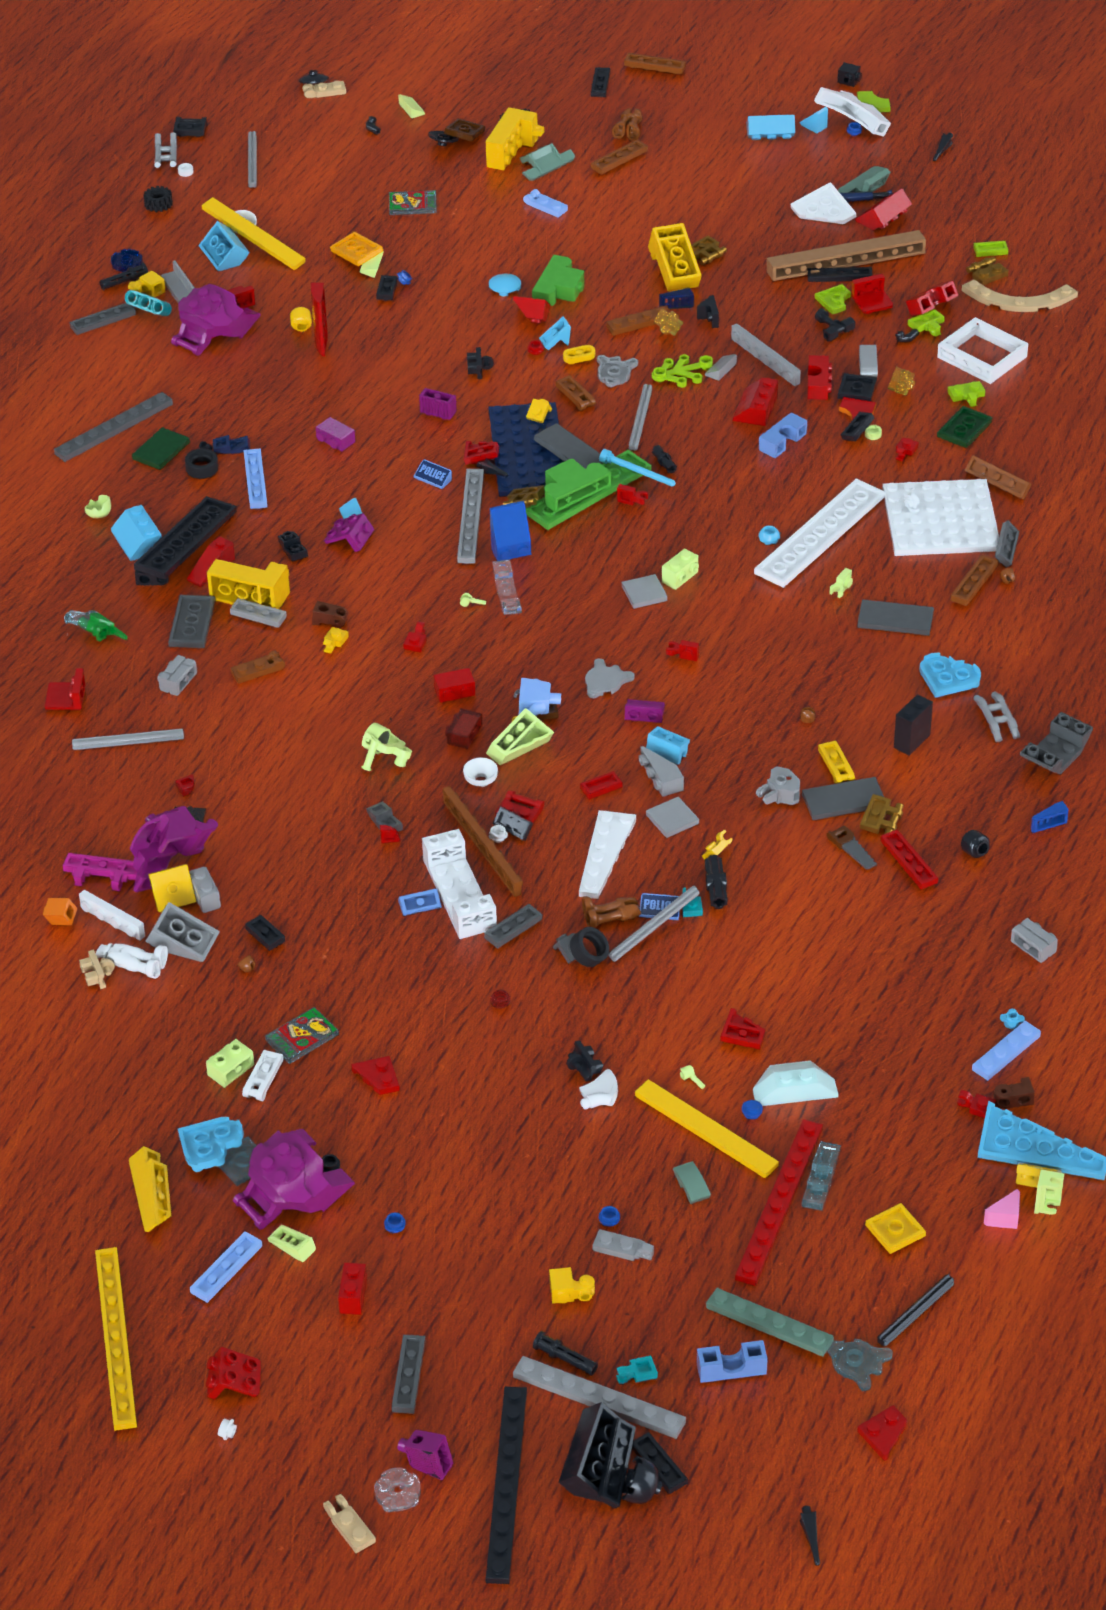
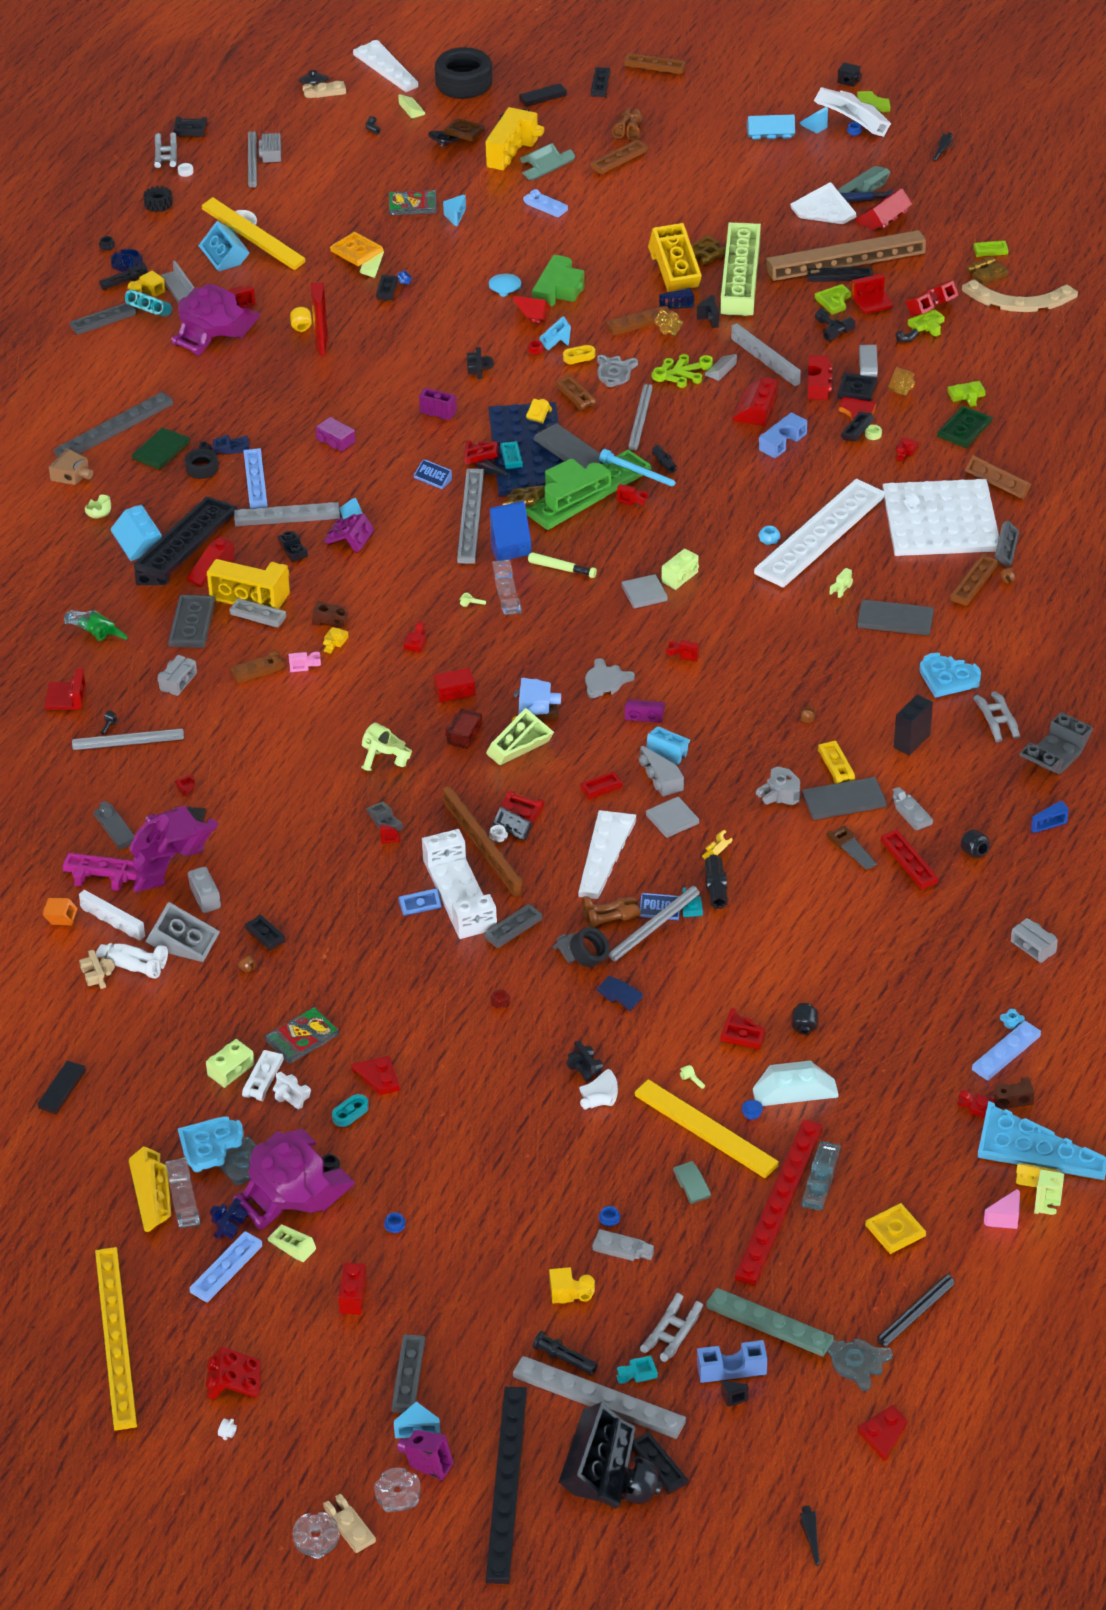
yellow plate [148,864,196,912] -> none
white piece [463,758,498,787] -> none
pearl gold plate [860,794,904,834] -> none
white window [937,317,1028,384] -> none
none -> black tile [38,1061,86,1114]
none -> medium nougat torso [49,448,93,485]
none -> dark grey hinge [94,801,135,850]
none -> black plate [99,236,115,251]
none -> black hand [100,710,117,735]
none -> clear slope [165,1158,200,1229]
none -> clear blue hips [210,1198,248,1239]
none -> light grey plate [234,502,340,527]
none -> light grey brick [259,133,281,163]
none -> white hips [273,1072,311,1109]
none -> bright pink plate [288,652,321,672]
none -> clear plate [293,1512,340,1559]
none -> teal plate [332,1094,369,1127]
none -> white wing [353,40,418,92]
none -> medium azure slope [394,1402,440,1438]
none -> black tyre [435,47,492,99]
none -> medium azure slope [443,195,466,226]
none -> teal plate [500,441,523,469]
none -> black tile [519,84,567,106]
none -> yellowish green piece [528,552,597,578]
none -> dark blue slope [597,976,644,1011]
none -> light grey piece [640,1293,703,1362]
none -> yellowish green brick [721,223,761,316]
none -> black slope [721,1381,749,1407]
none -> black head [791,1003,818,1035]
none -> light grey hinge [892,787,933,831]

